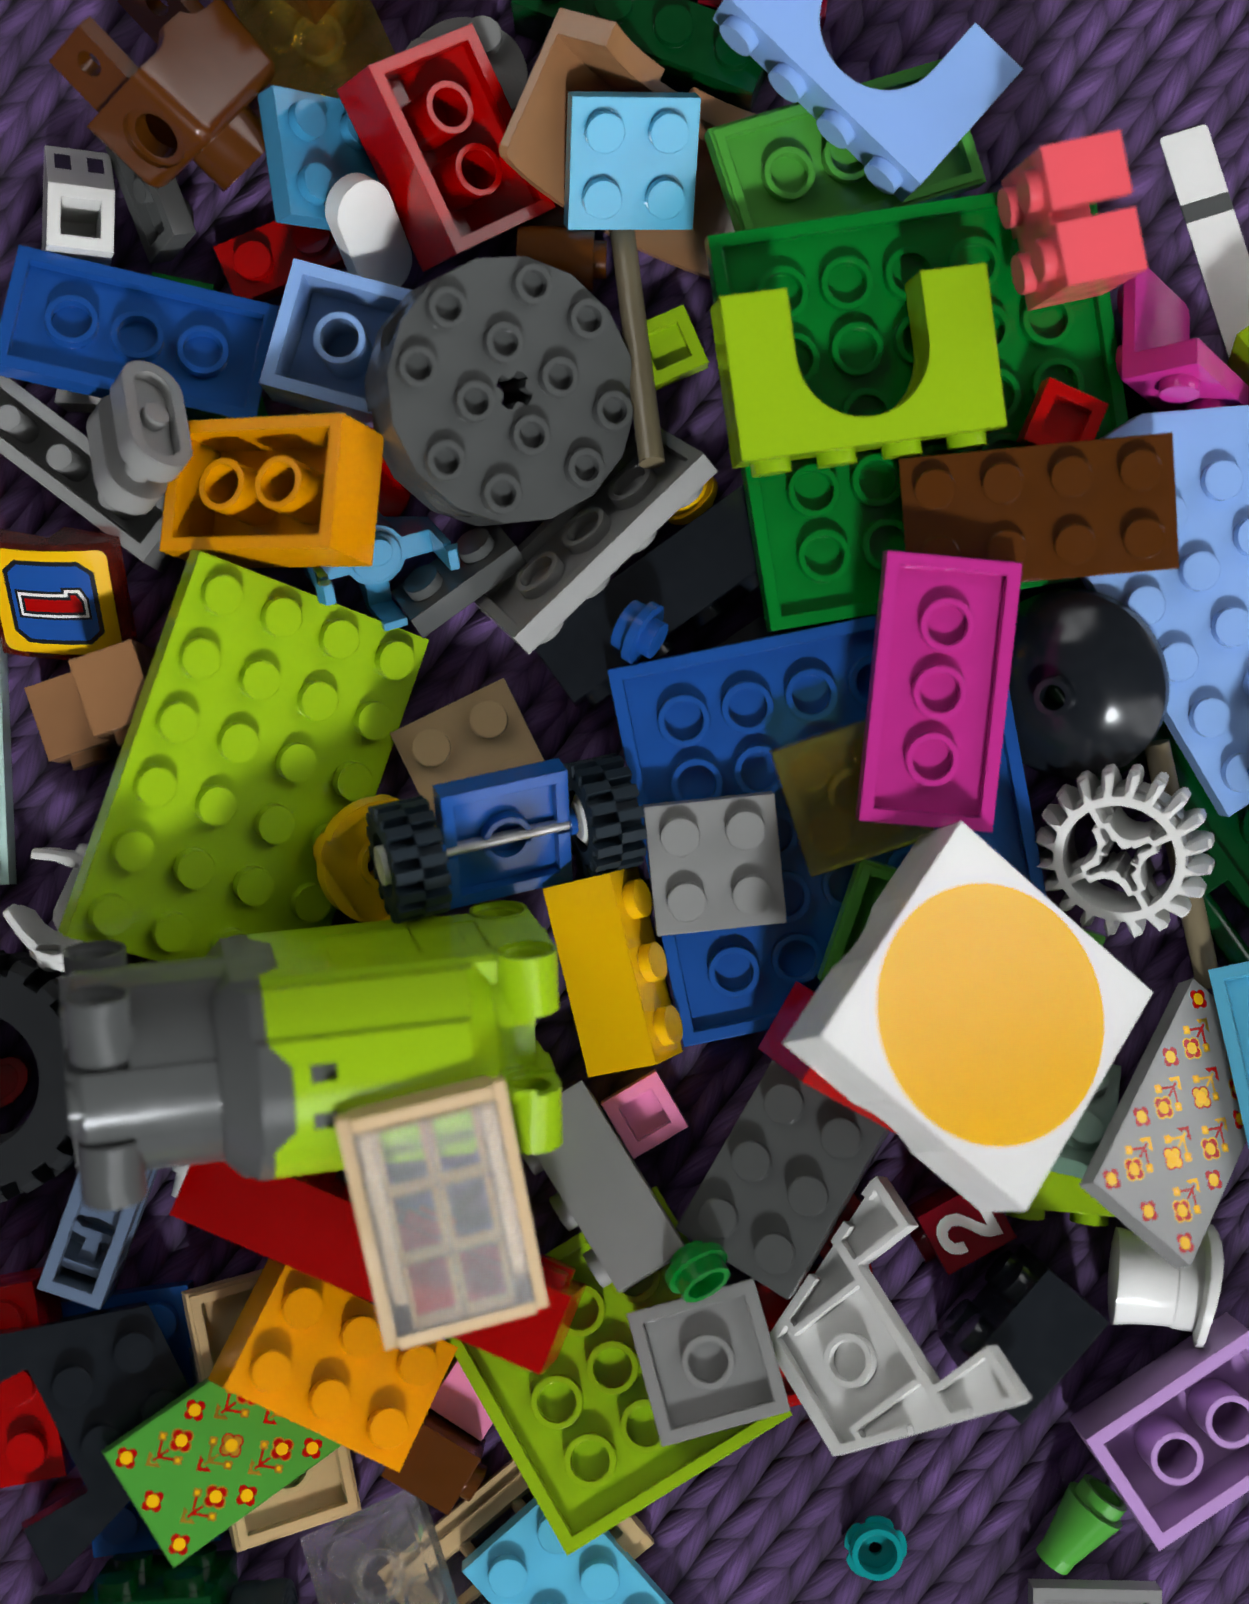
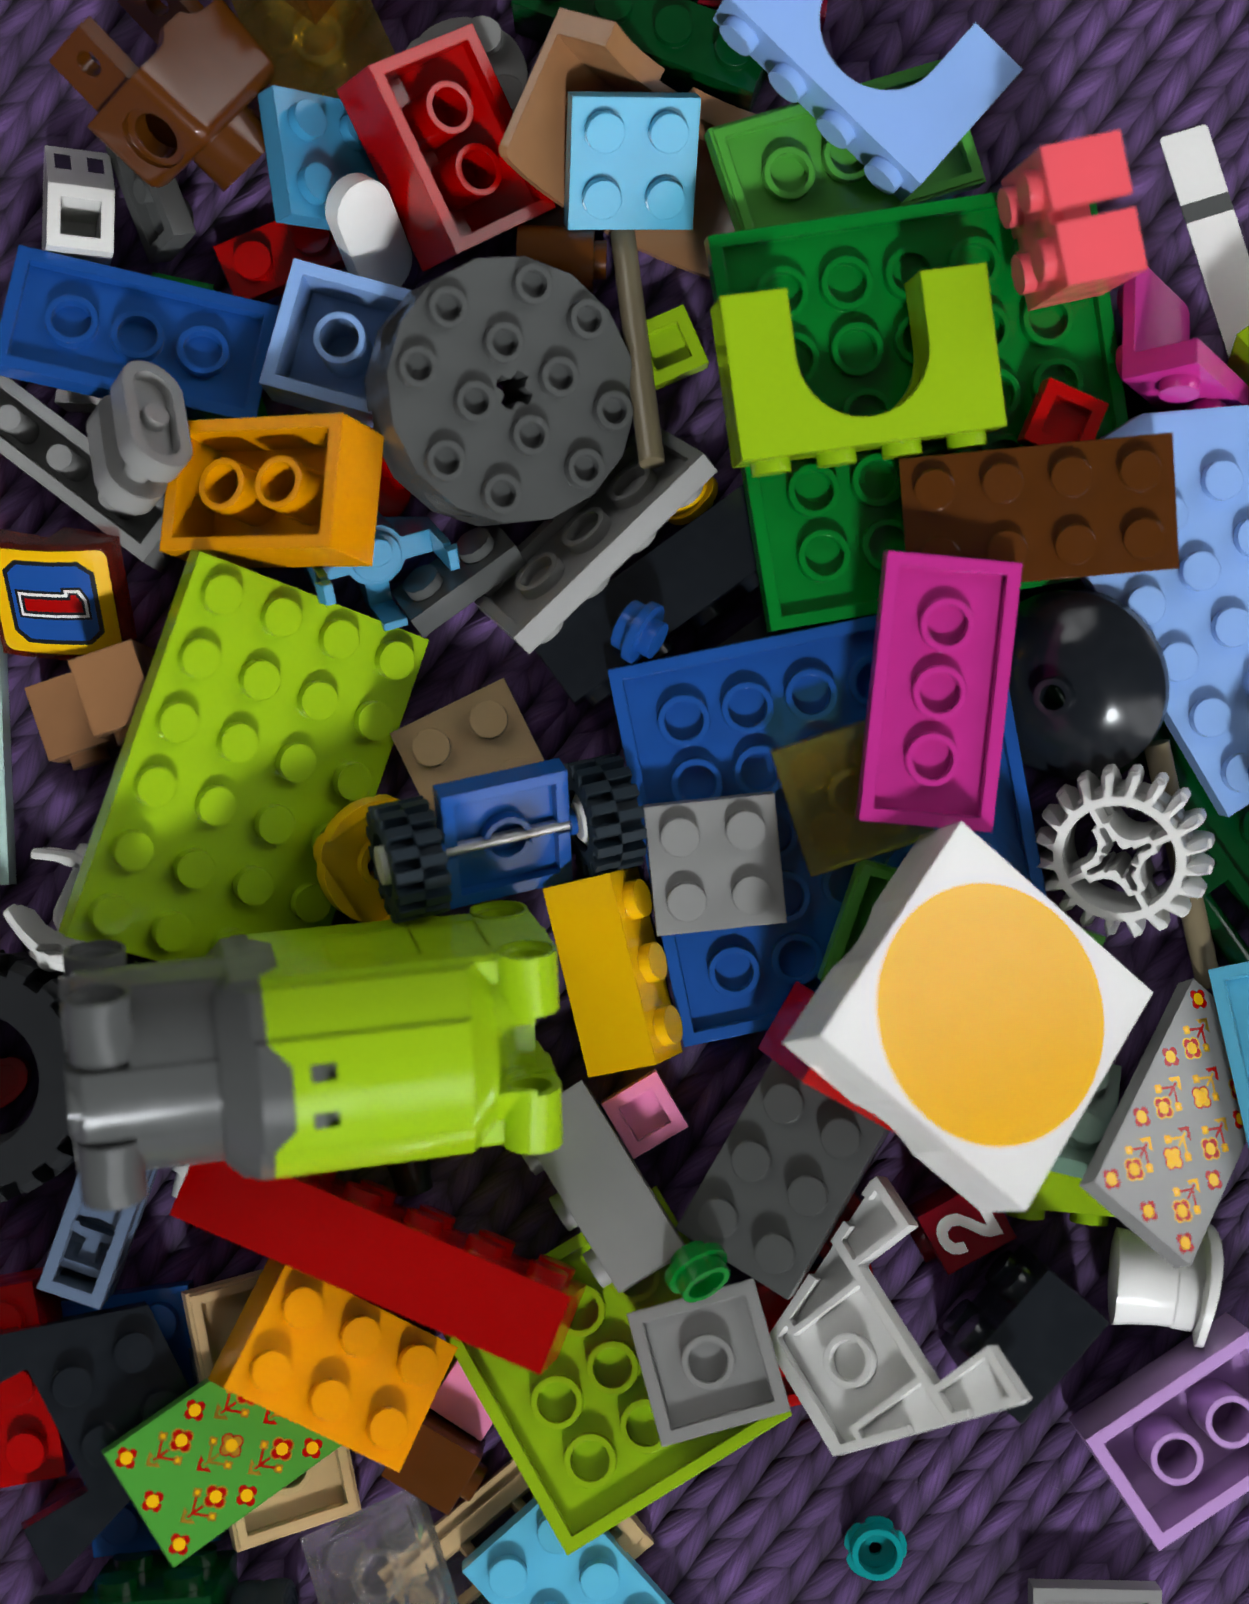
clear piece [333,1074,549,1351] -> none
bright green cone [1036,1474,1127,1575] -> none

